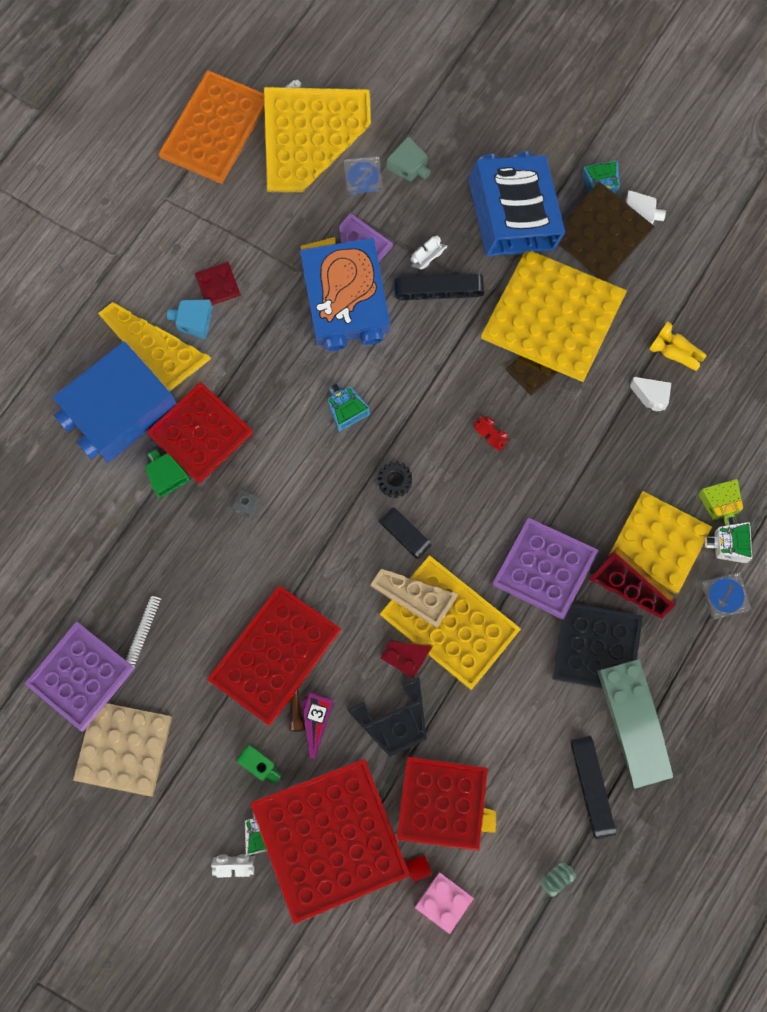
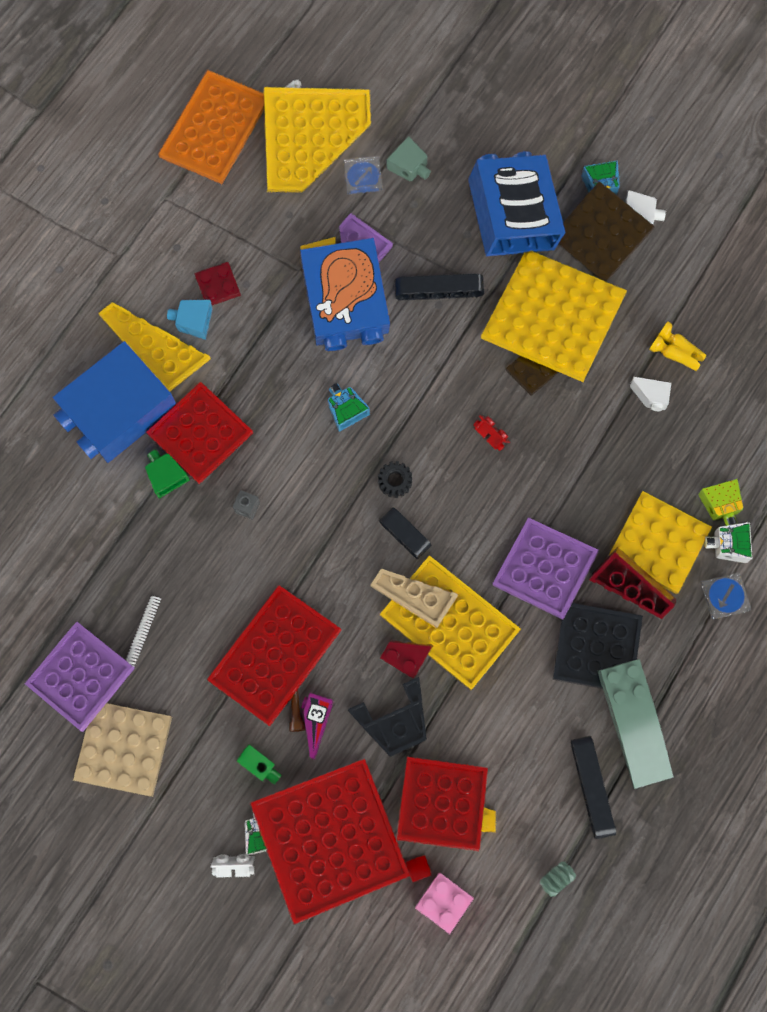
white hinge [410,235,447,270] -> none

